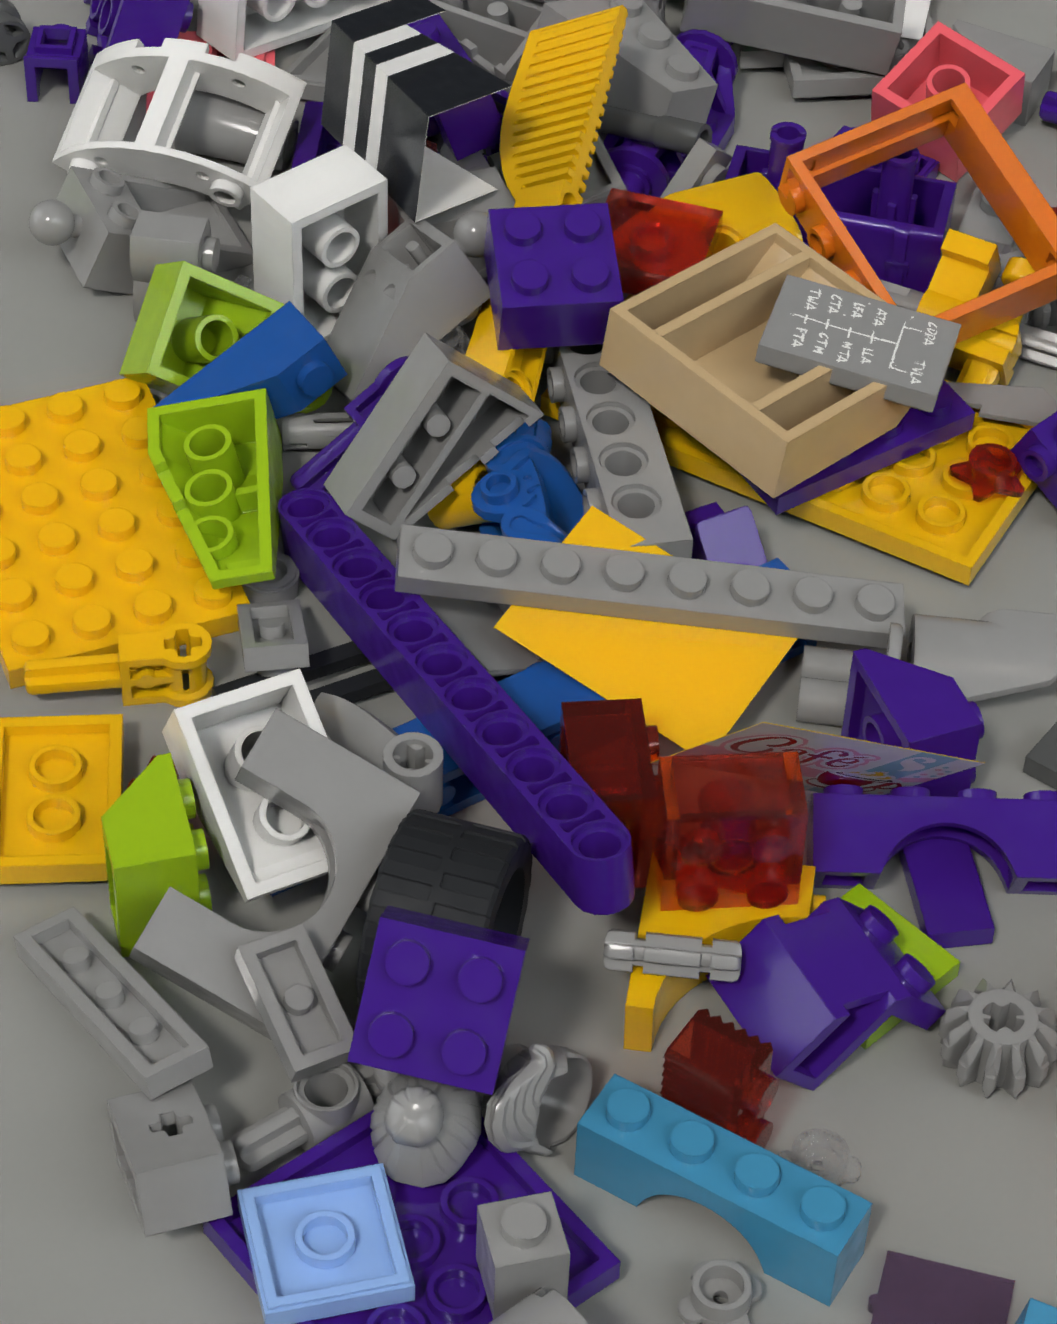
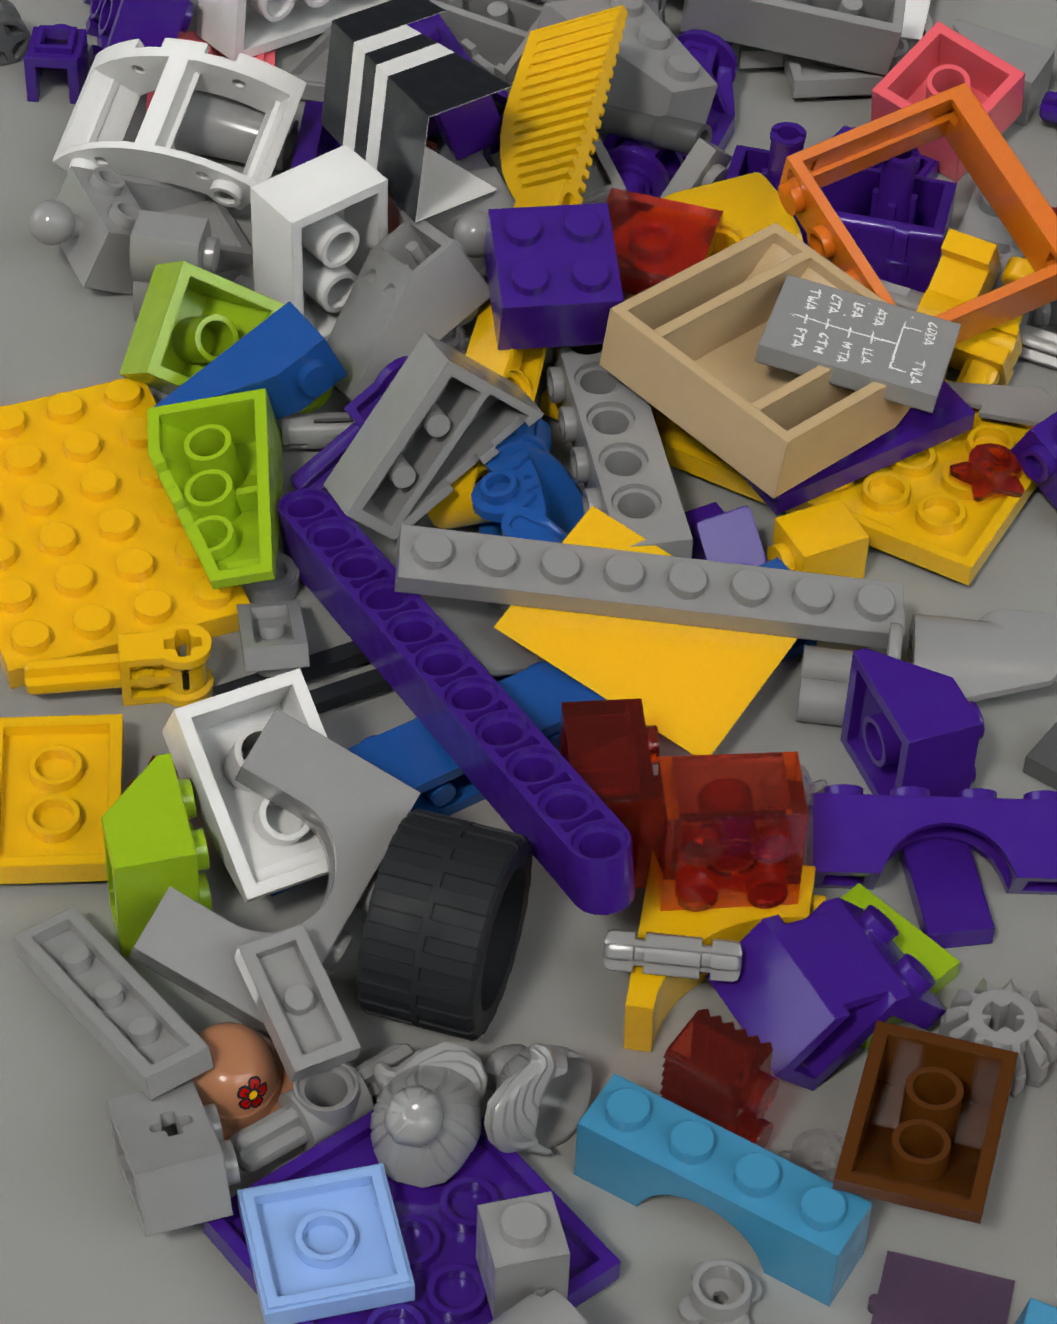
light grey piece [314,692,443,813] -> none
dark purple brick [347,905,530,1095] -> none
sticker [650,722,985,795] -> none
none -> nougat hat [192,1022,293,1141]
none -> yellow brick [767,498,870,579]
none -> reddish brown slope [832,1020,1018,1224]

